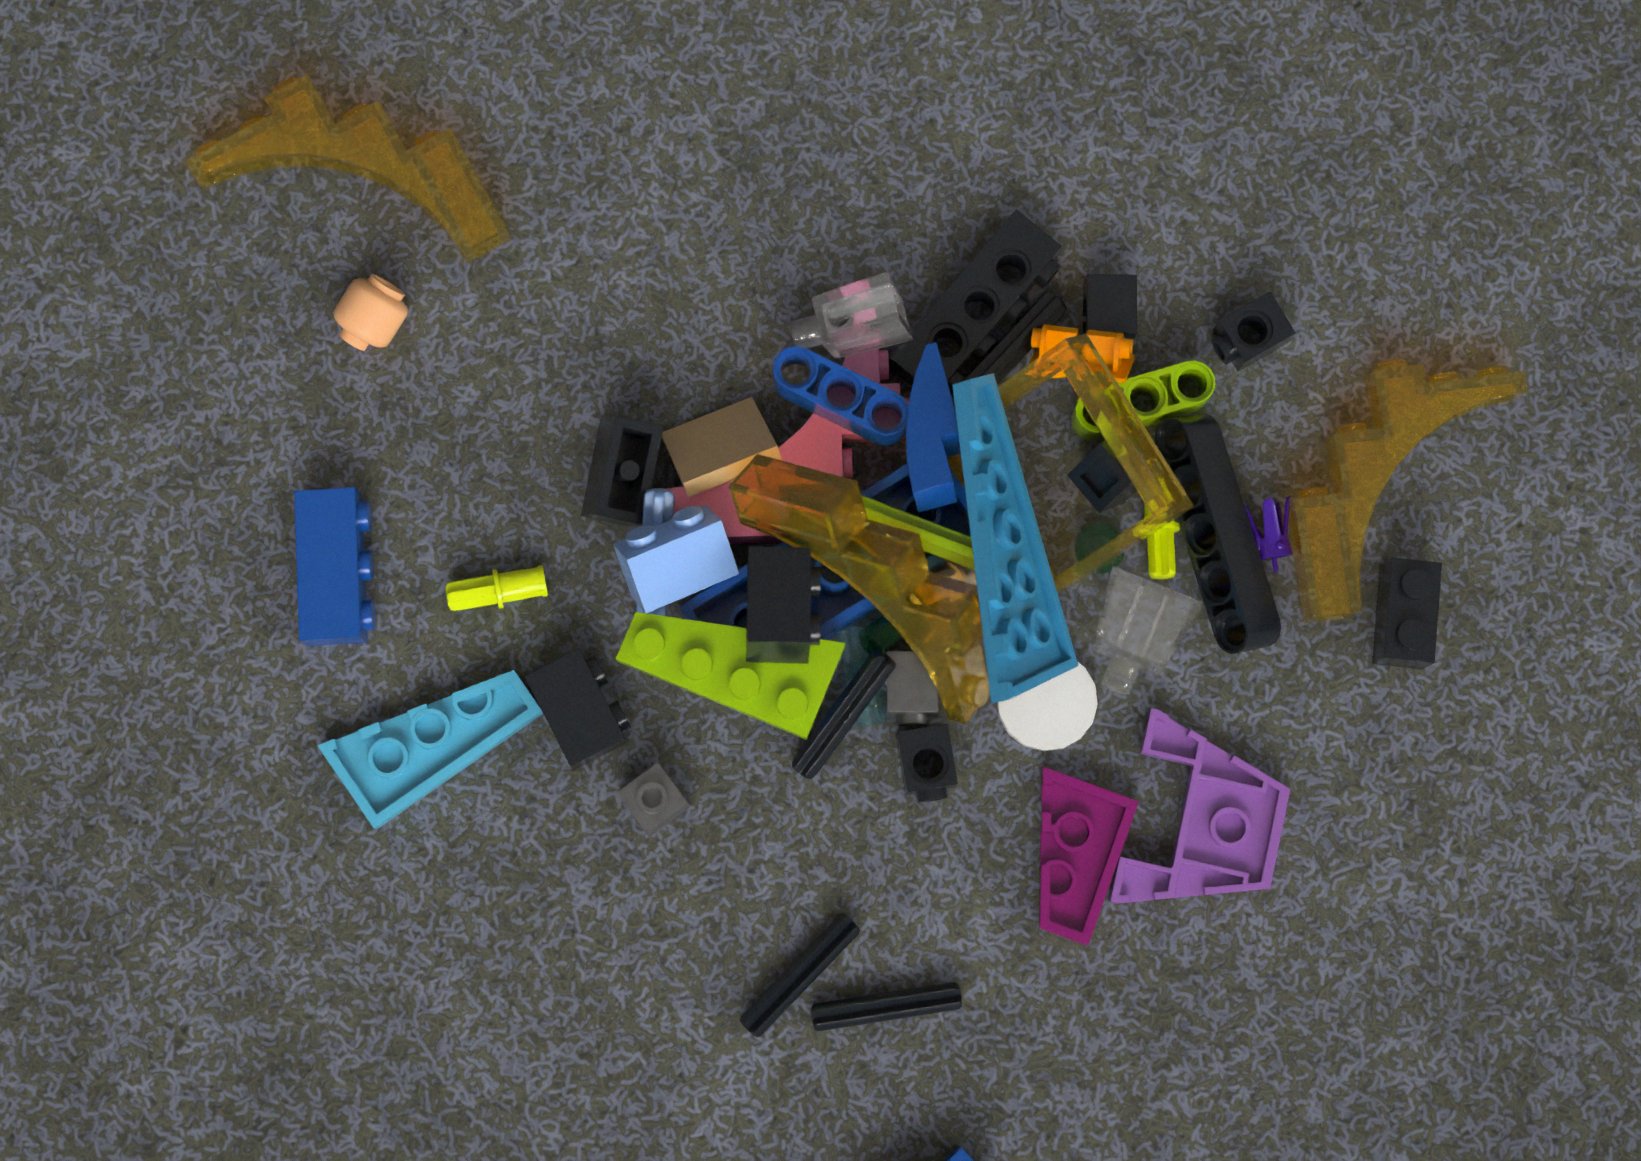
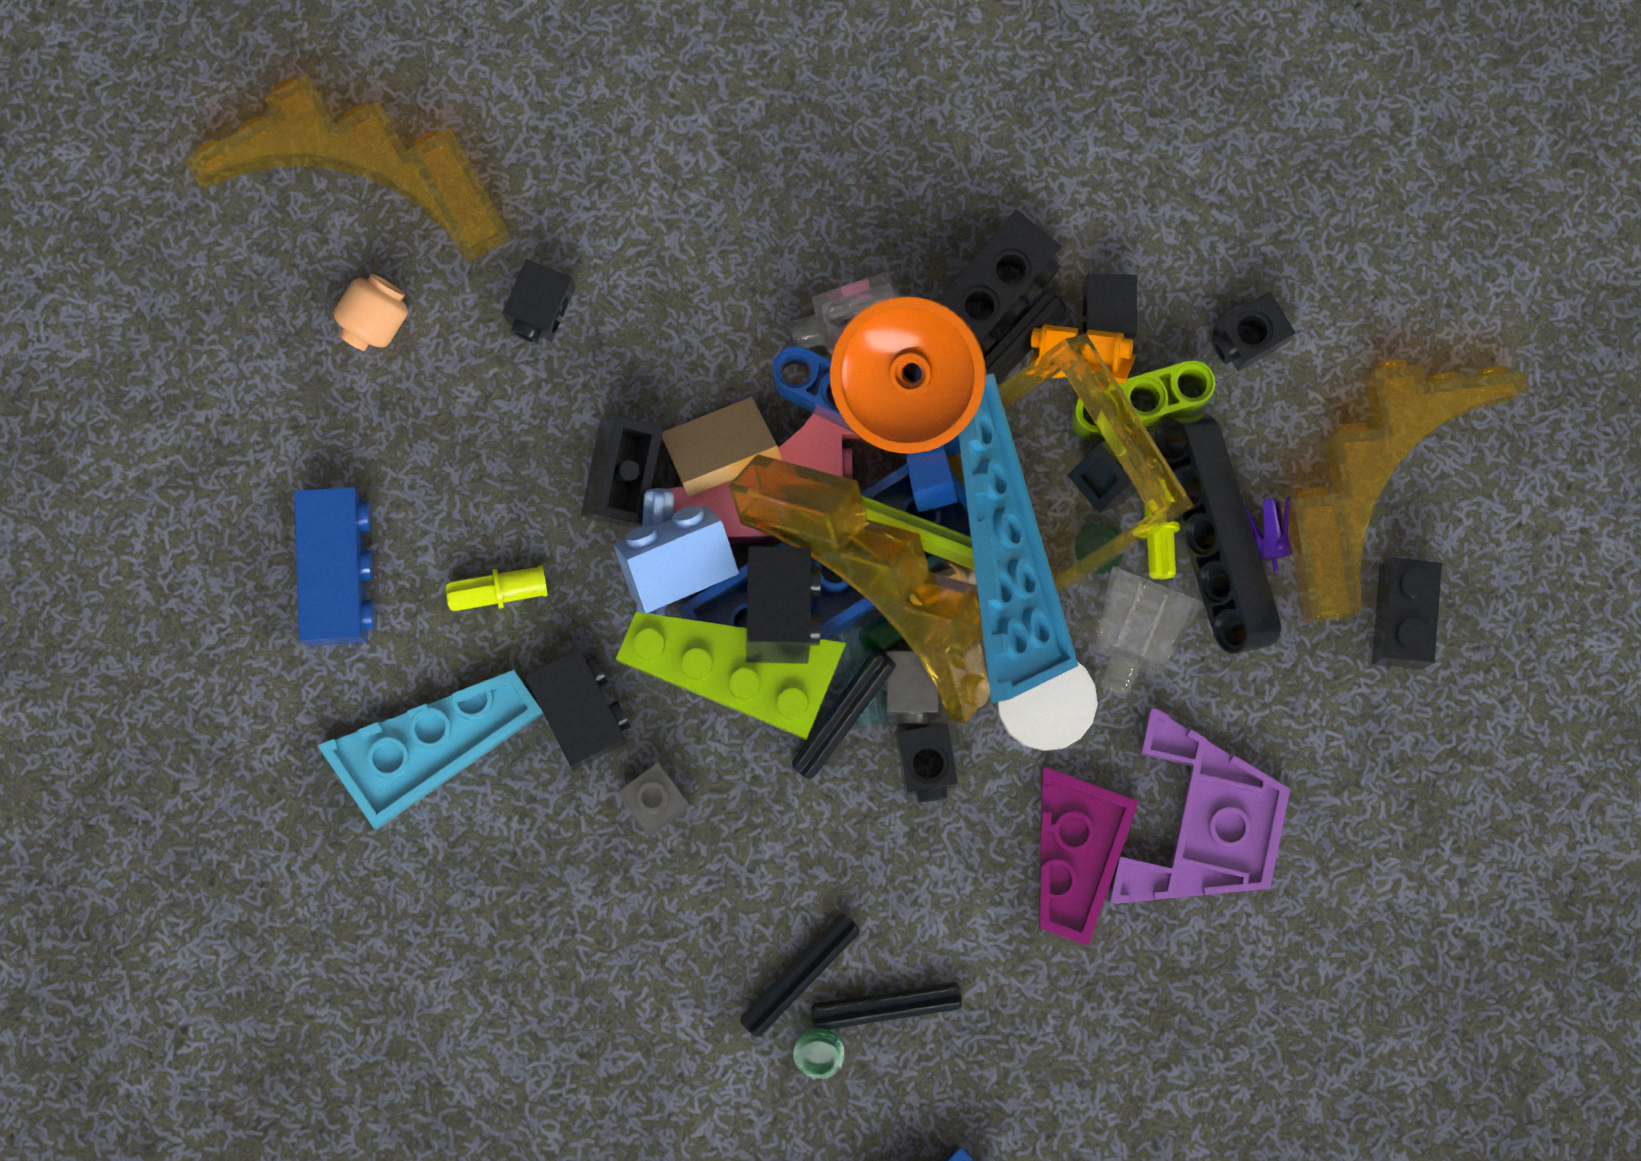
none -> black brick [502,259,575,343]
none -> clear green plate [793,1028,845,1080]
none -> orange dish [830,296,986,453]

